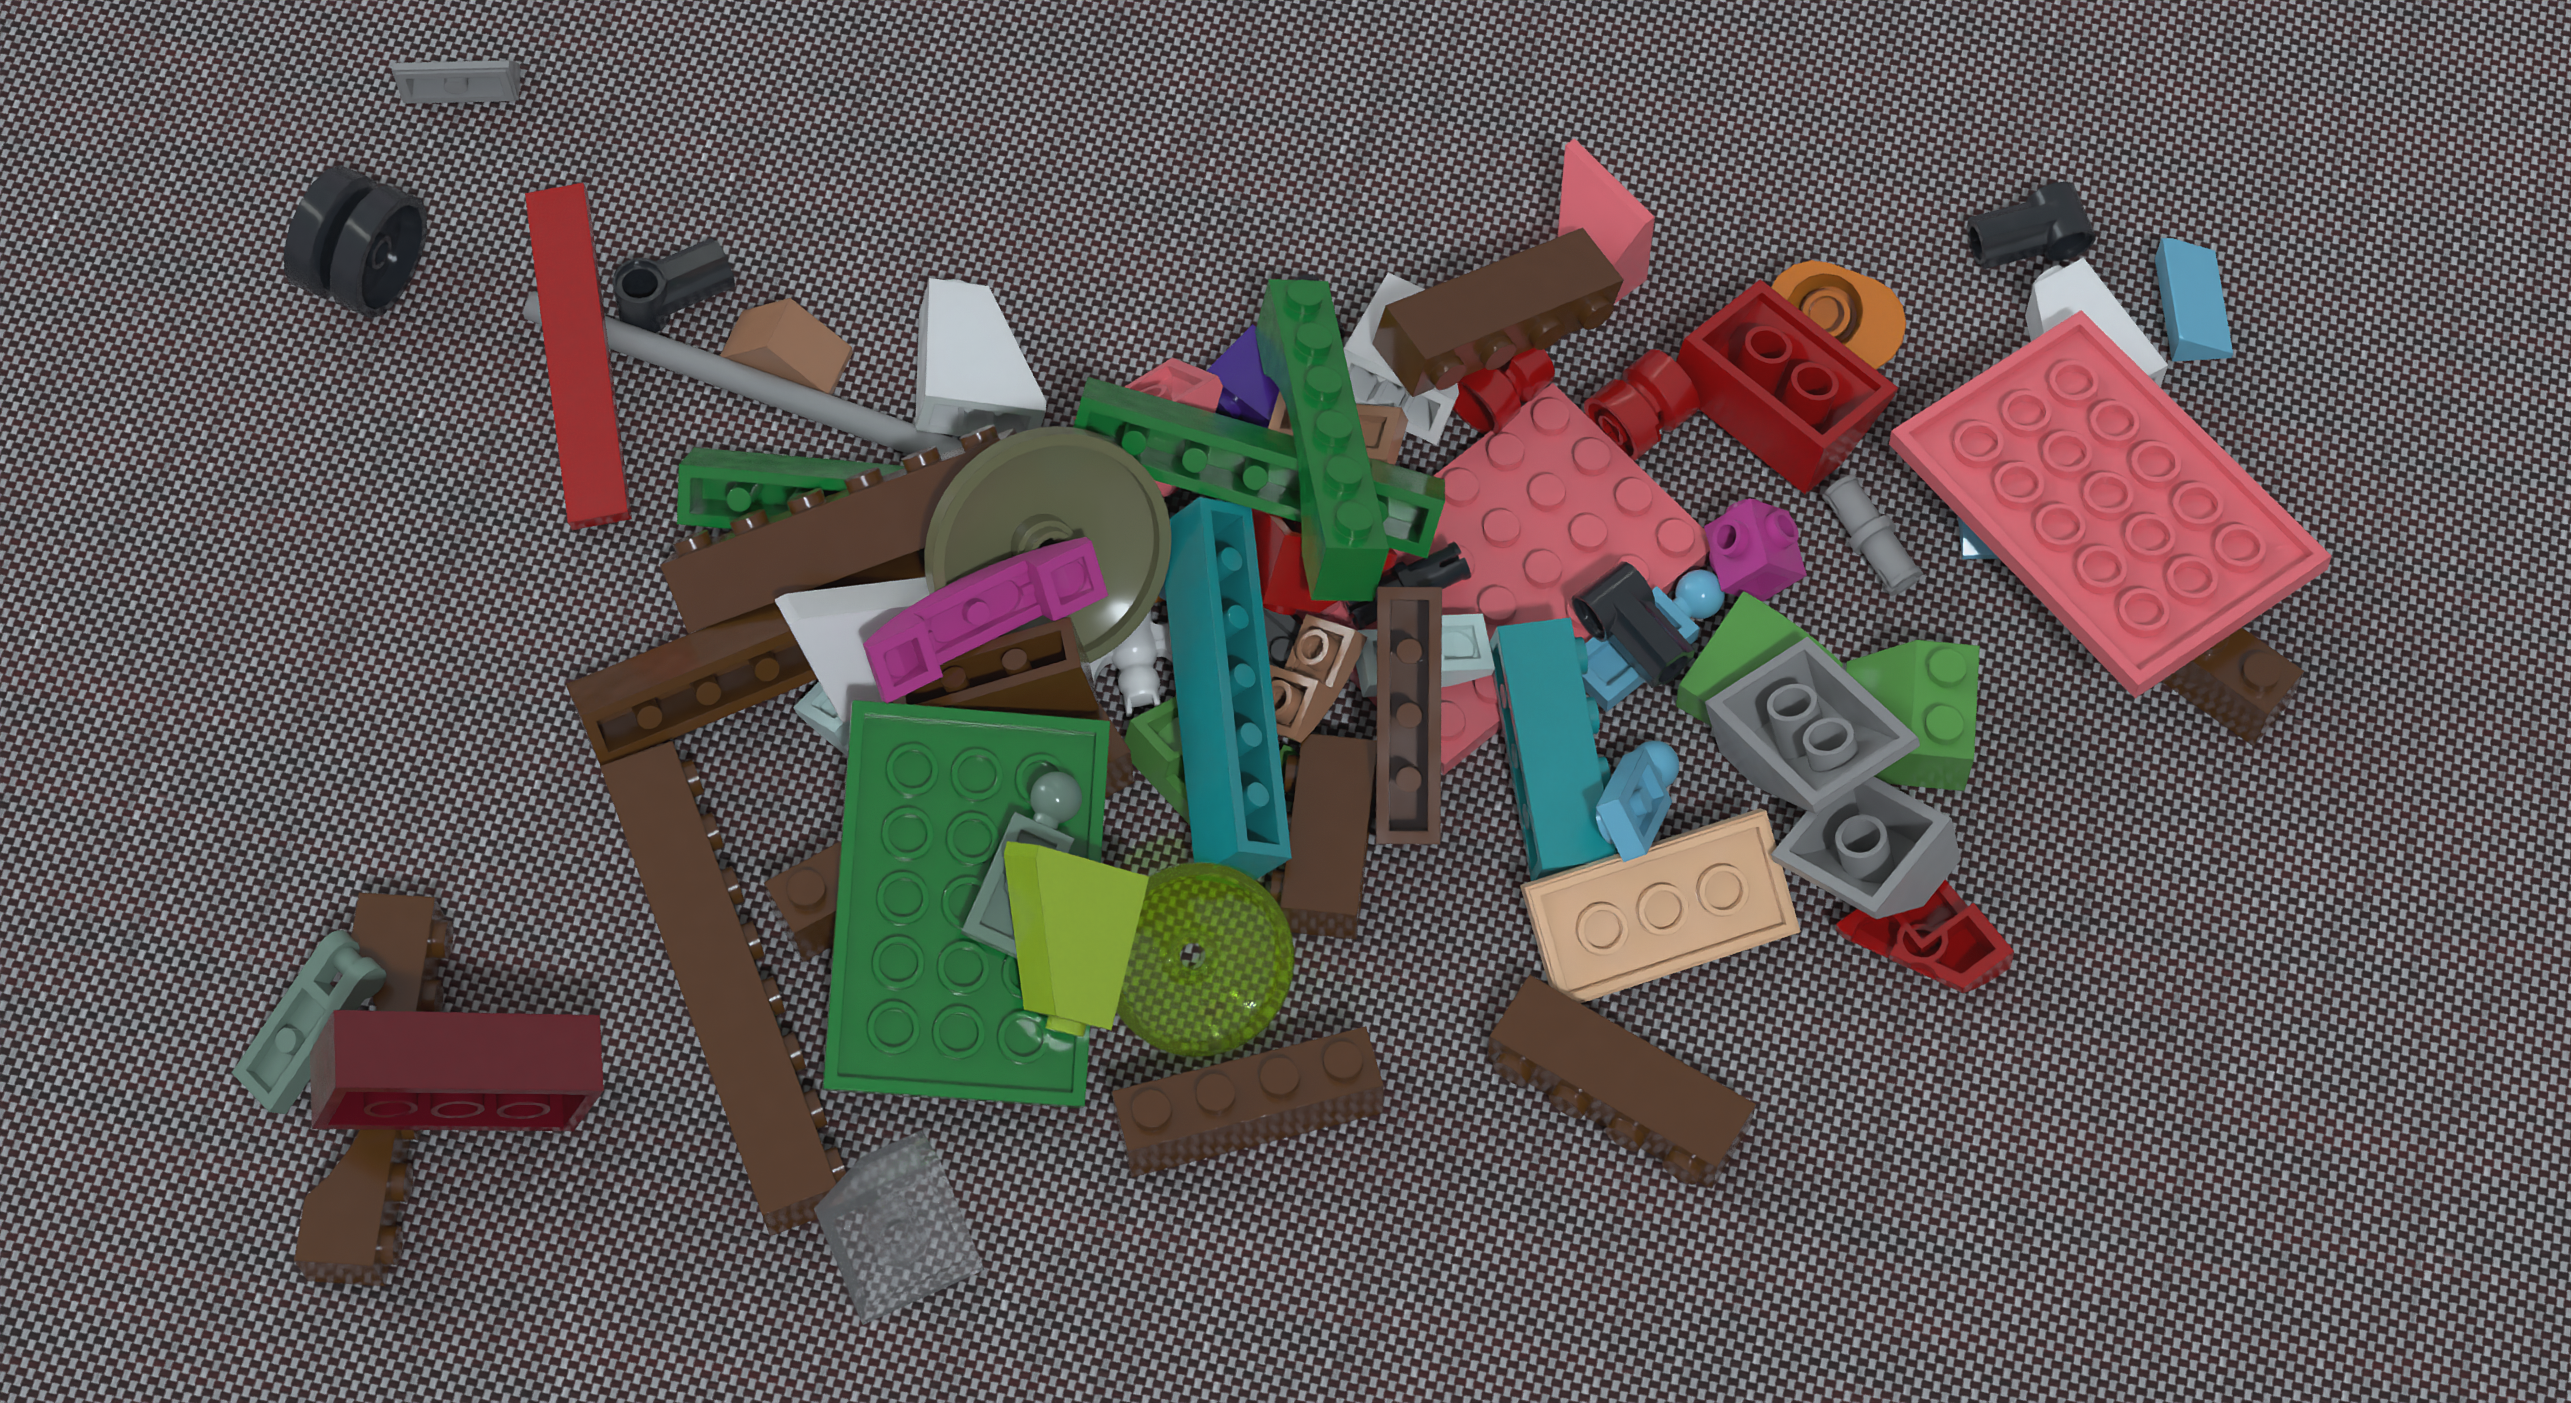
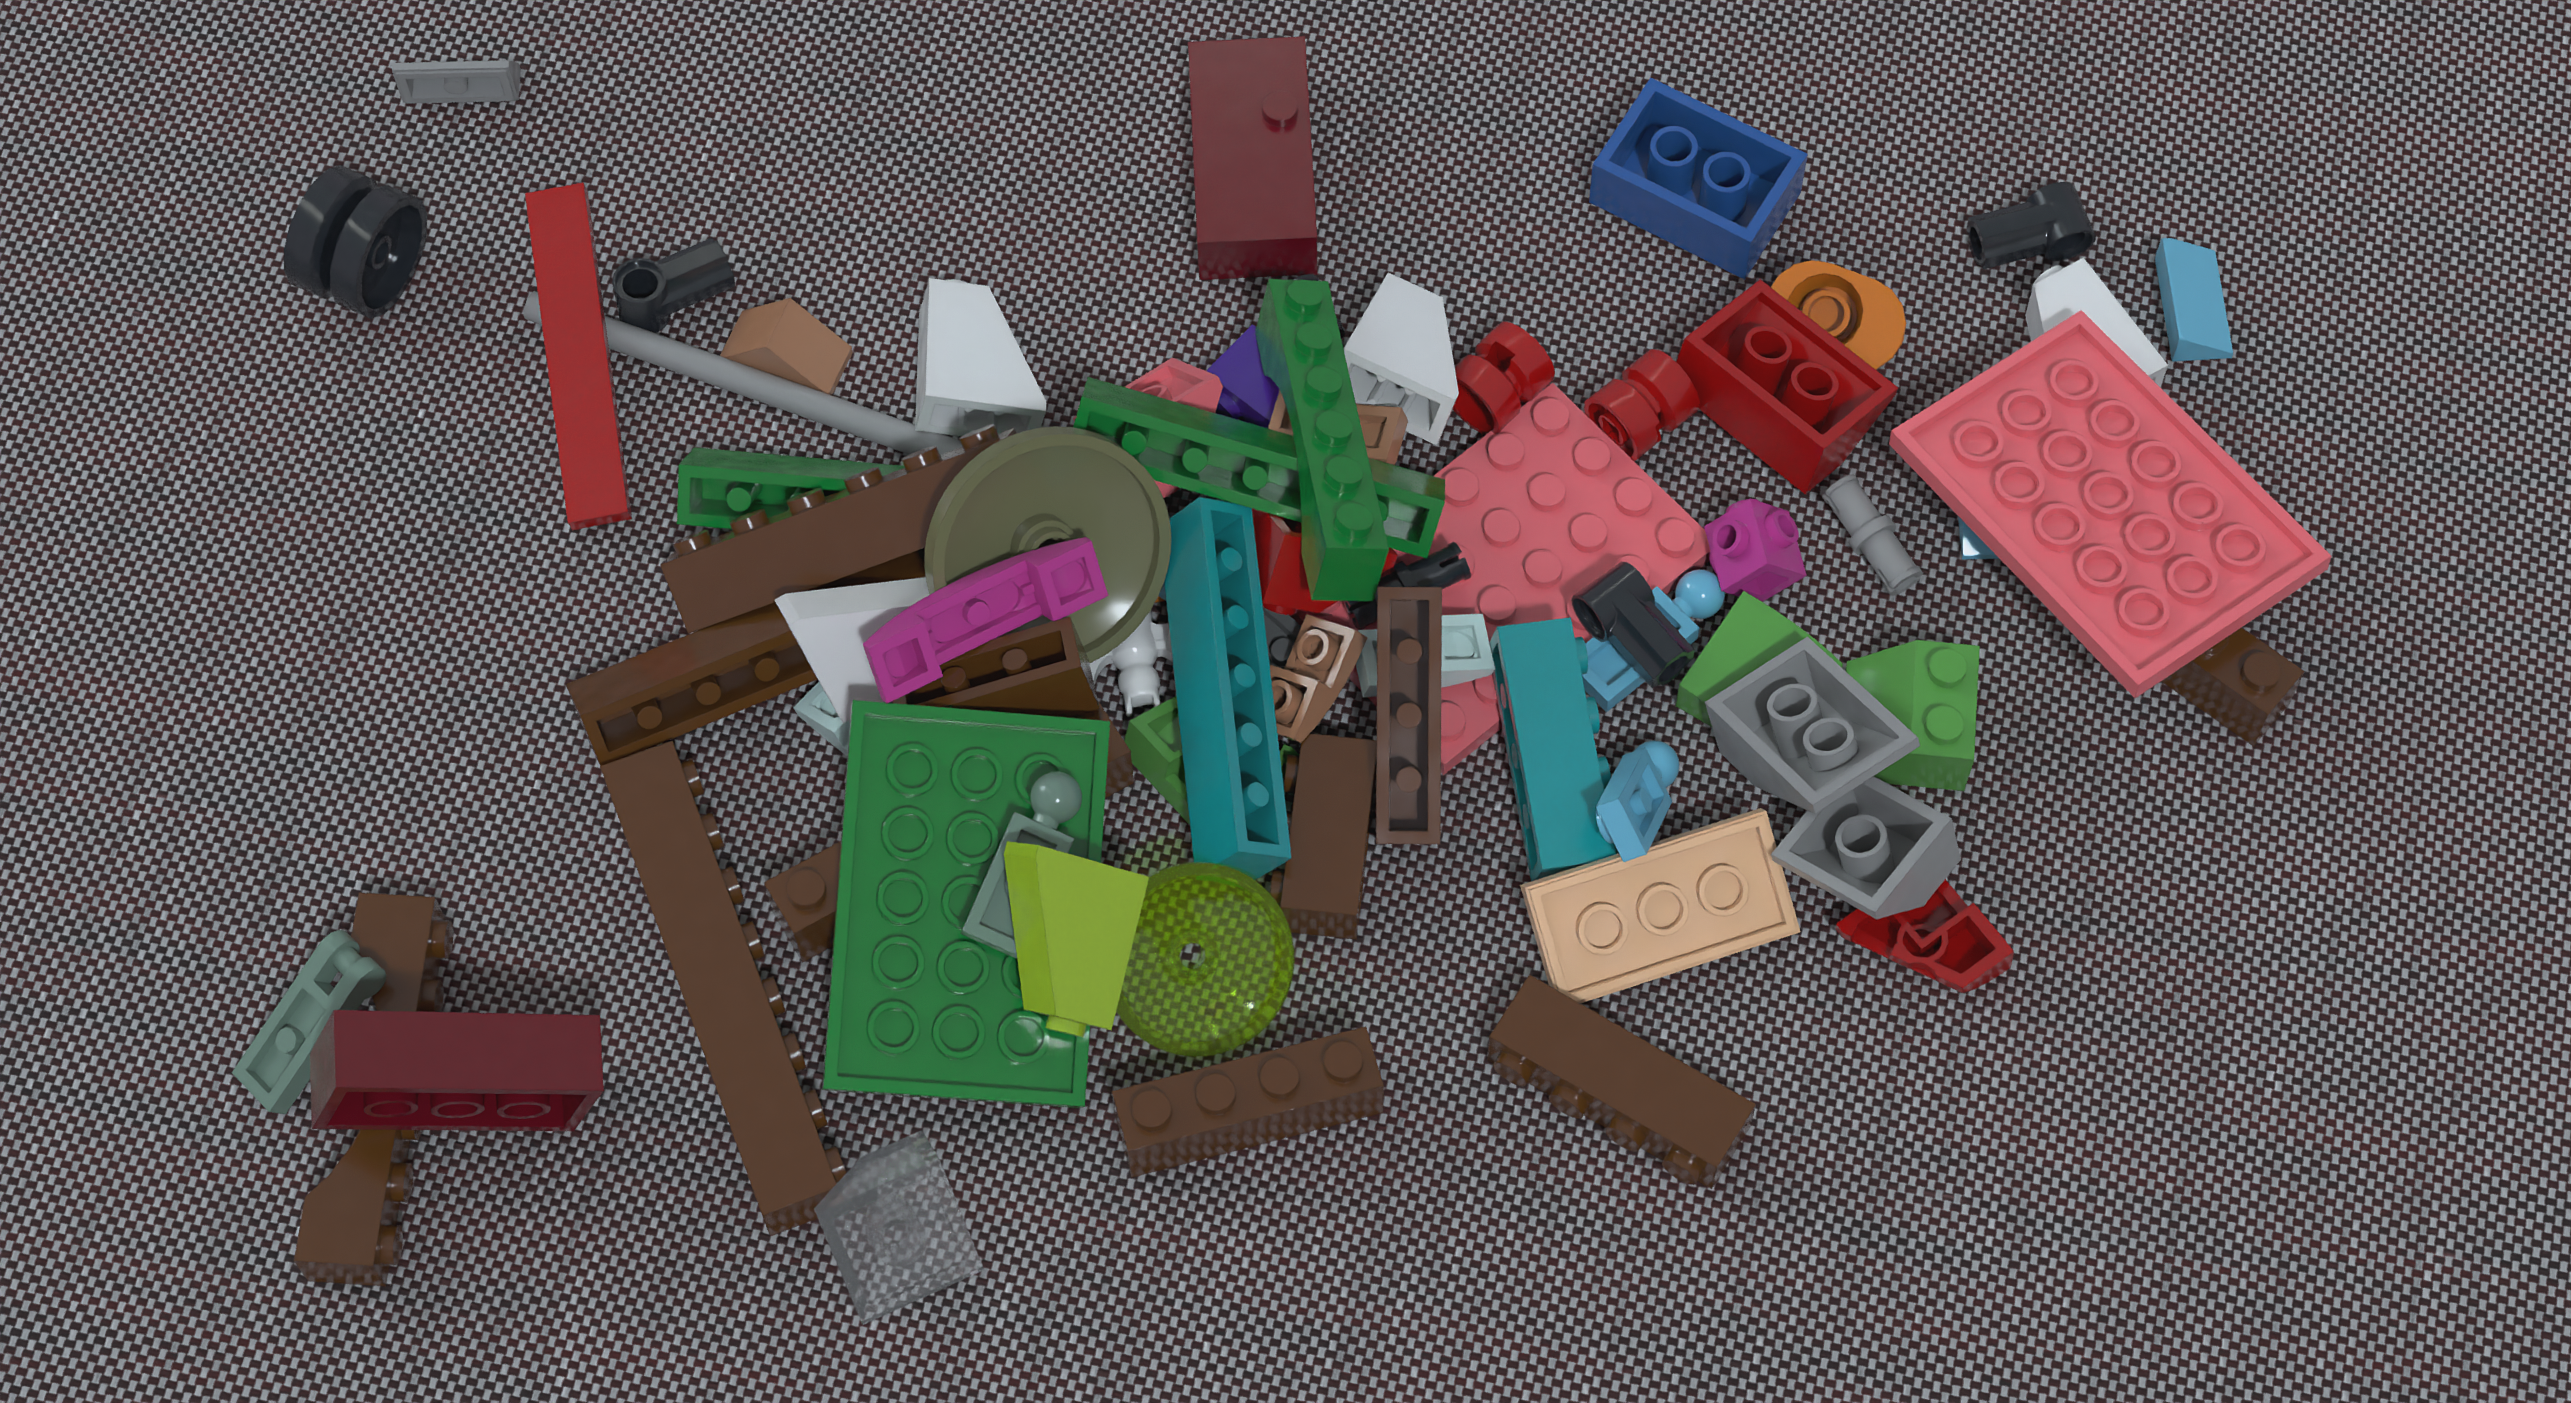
reddish brown brick [1372,228,1624,397] -> none
coral slope [1558,138,1655,304] -> none
none -> dark red brick [1188,36,1318,280]
none -> blue brick [1589,77,1808,280]

